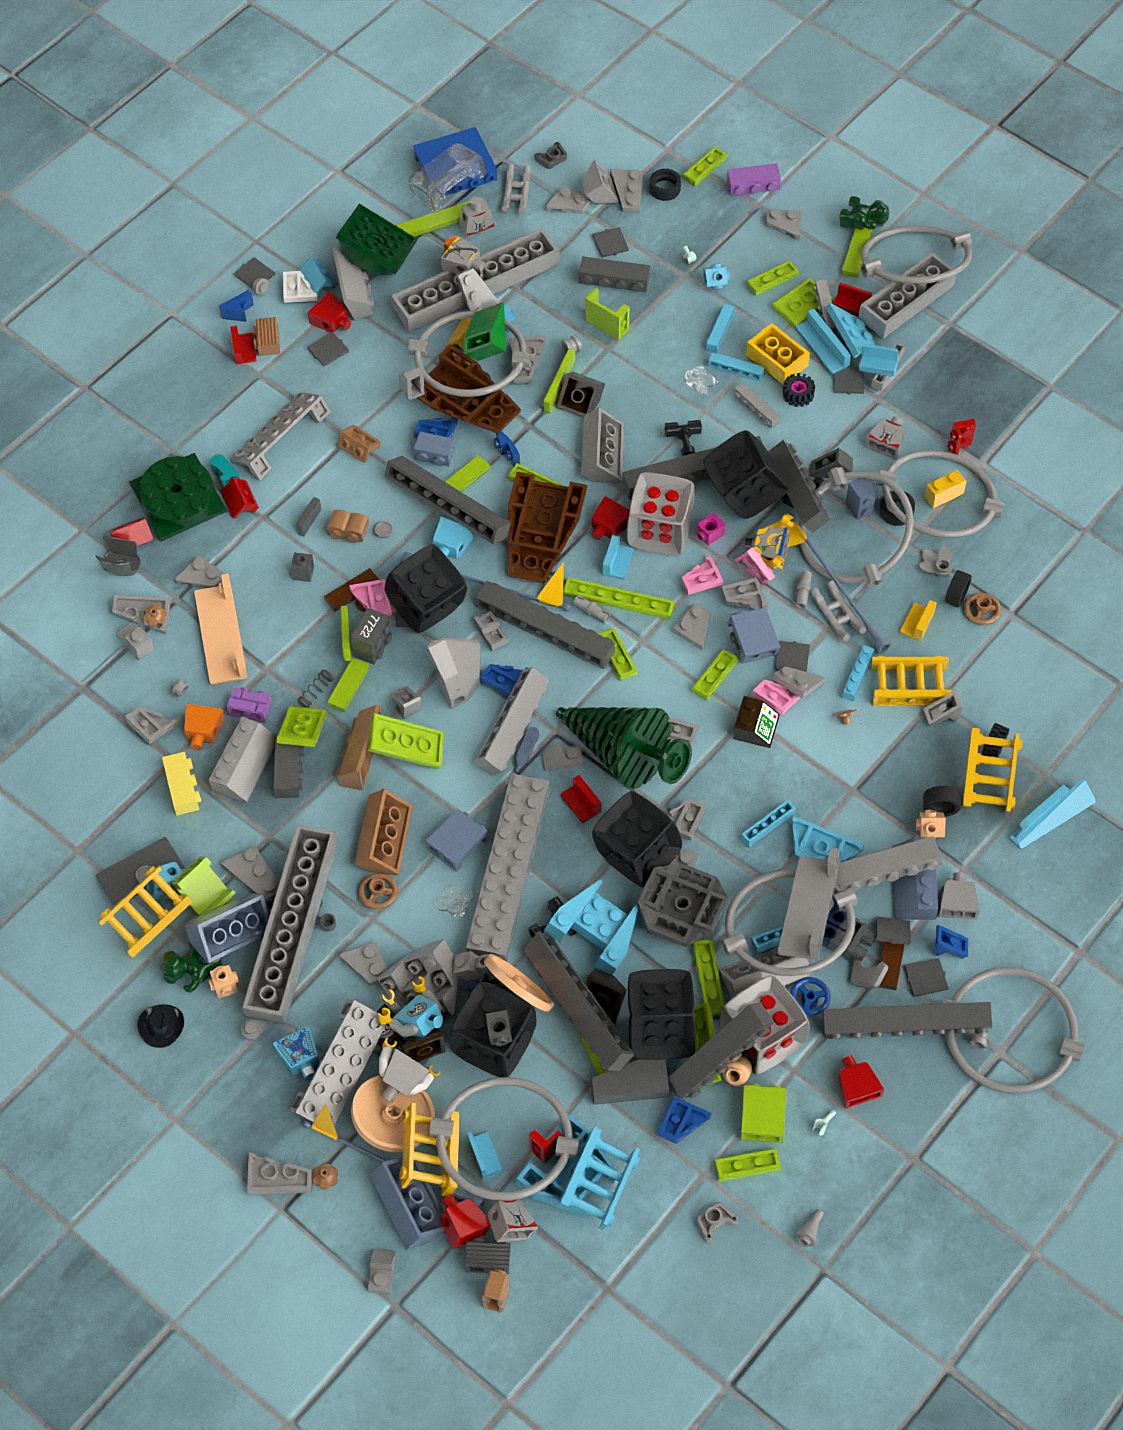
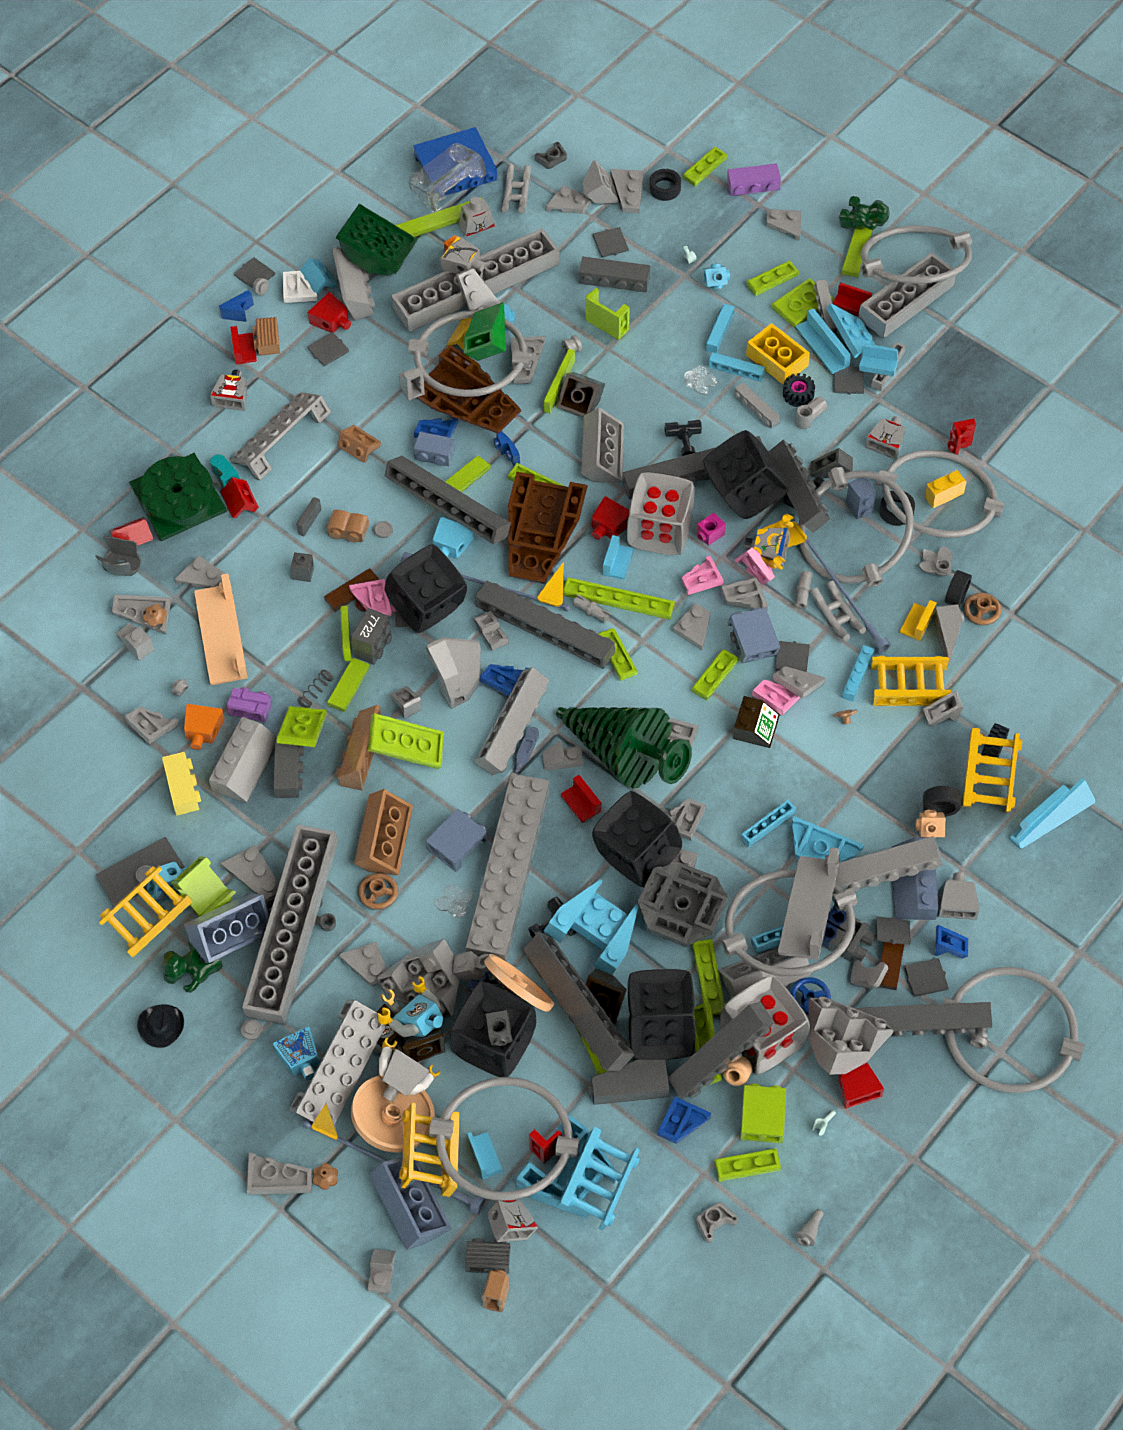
light nougat brick [208,965,239,999] -> none
red torso [440,1195,491,1249] -> none
none -> light grey torso [210,369,247,411]
none -> light grey piece [795,396,828,429]
none -> light grey brick [809,997,893,1075]
none -> light grey slope [934,604,964,664]

